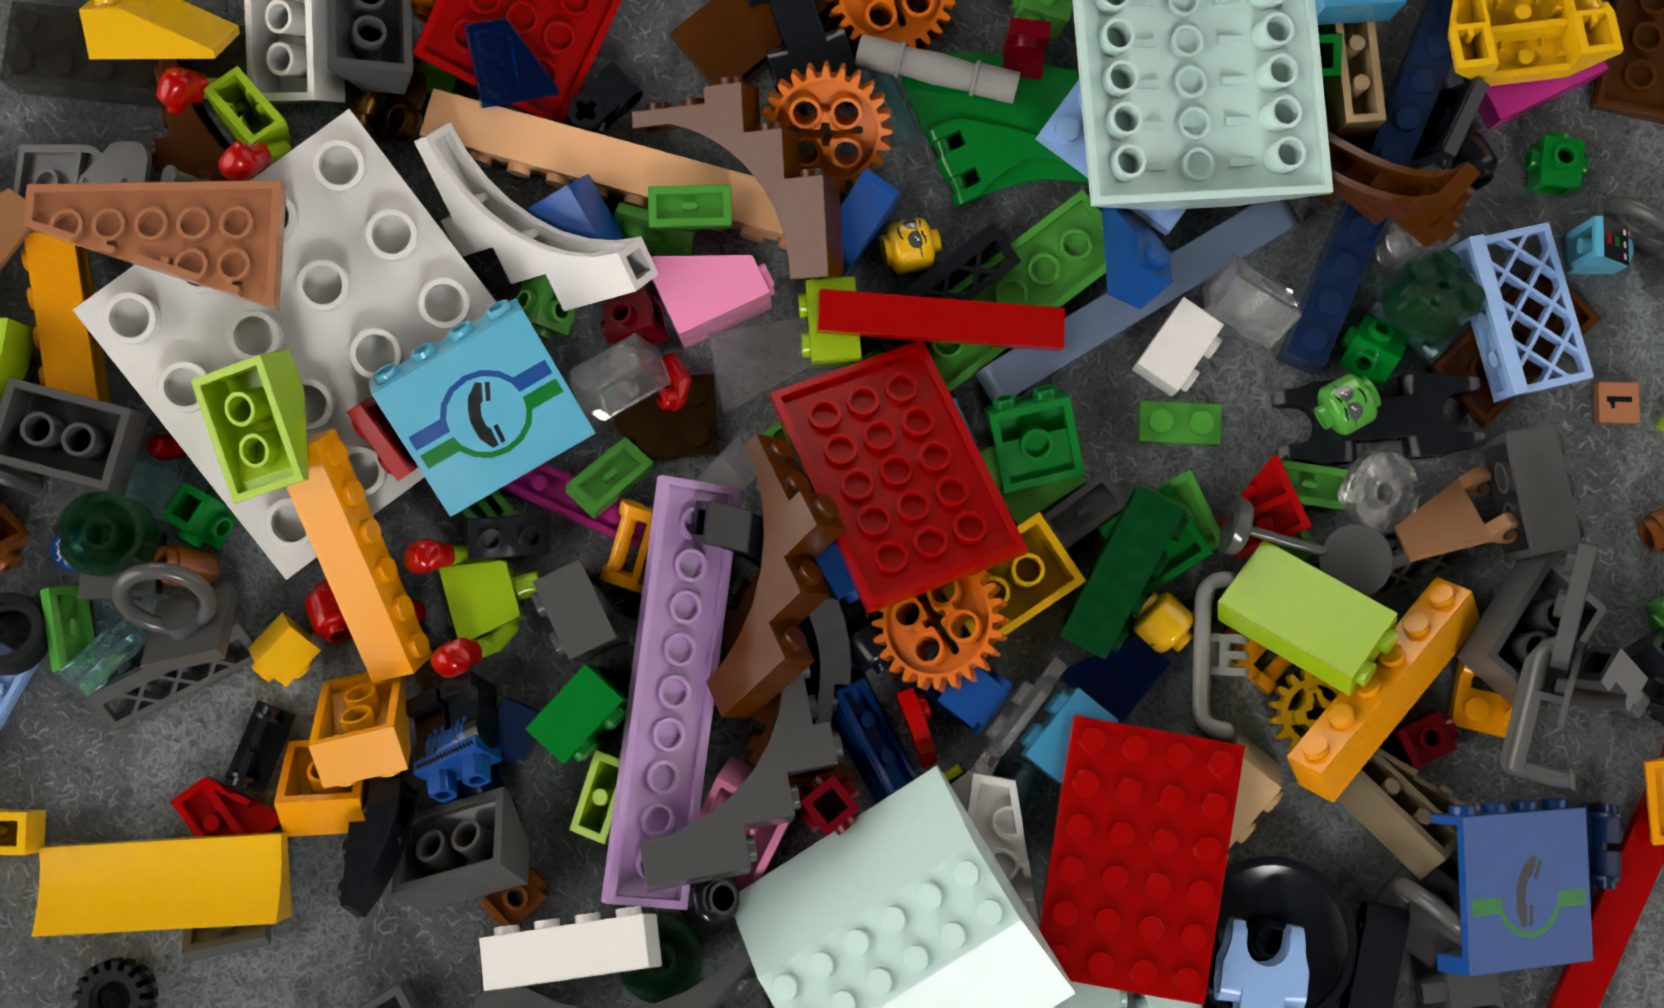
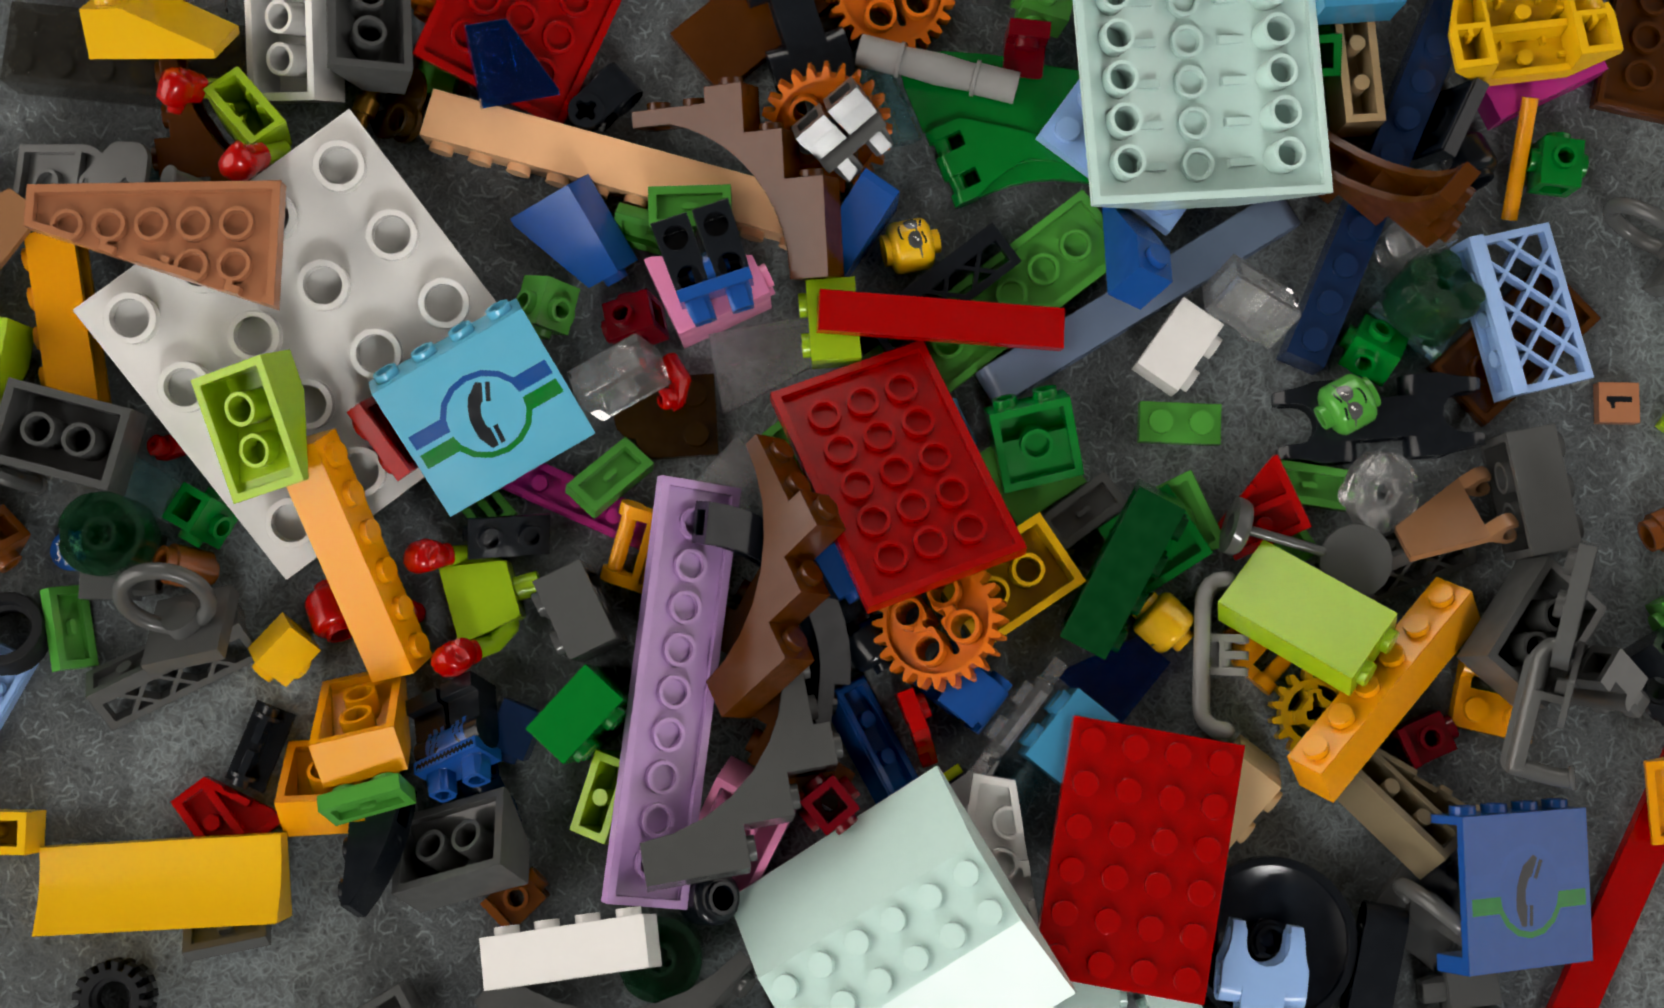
clear light blue plate [57,616,148,697] -> none
white arch [414,123,659,311] -> none
medium azure slope [1565,216,1633,274] -> none
dark blue hinge [1580,802,1623,890] -> none
none -> bright green plate [317,772,416,826]
none -> black hips [650,198,754,327]
none -> hips [791,76,894,182]
none -> light orange bar [1501,97,1539,221]

